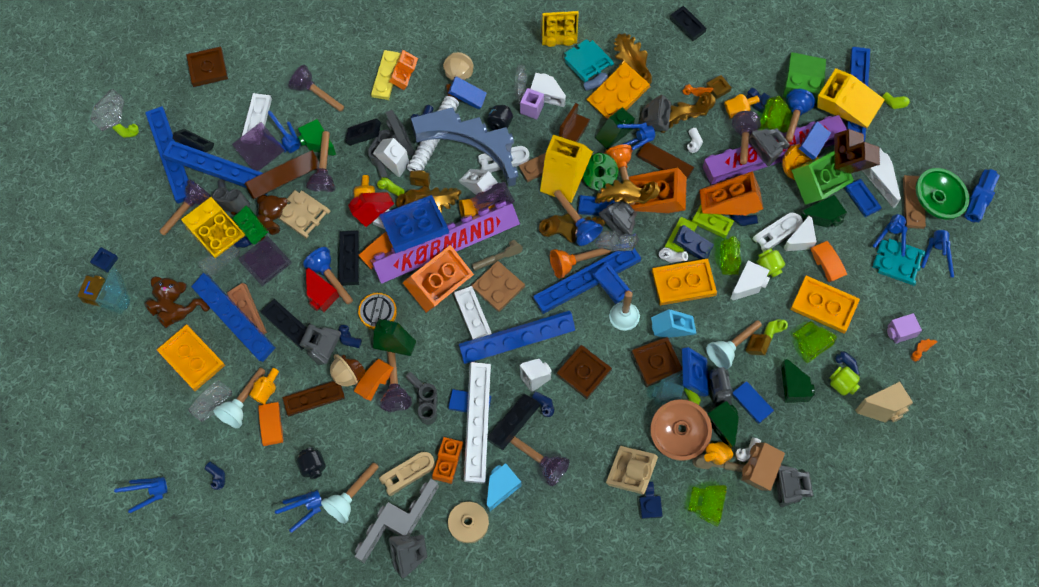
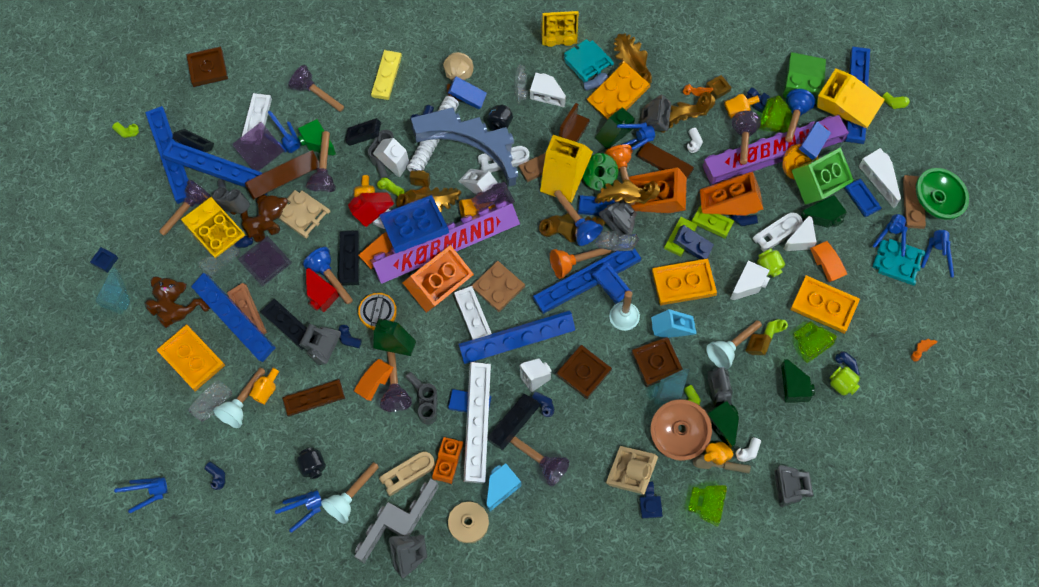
pearl gold brick [78,275,109,307] -> none
clear slope [91,89,124,131] -> none
green plate [233,206,268,245] -> none
orange slope [259,402,283,446] -> none
tan piece [330,354,365,386] -> none
dark grey plate [386,109,415,156] -> none
orange slope [389,50,418,90] -> none
dark tan piece [472,240,523,271] -> none
lavender brick [520,88,544,120] -> none
white arm [659,248,688,263] -> none
black plate [670,6,707,41] -> none
blue tile [682,347,709,396] -> none
clear neon green piece [720,236,741,275] -> none
blue tile [732,381,774,424] -> none
medium nougat brick [741,442,785,491] -> none
dark grey piece [749,128,790,166] -> none
reddish brown brick [834,129,880,174] -> none
tan slope [856,382,913,422] -> none
lavender brick [887,313,922,344] -> none
blue piece [964,169,1000,223] -> none

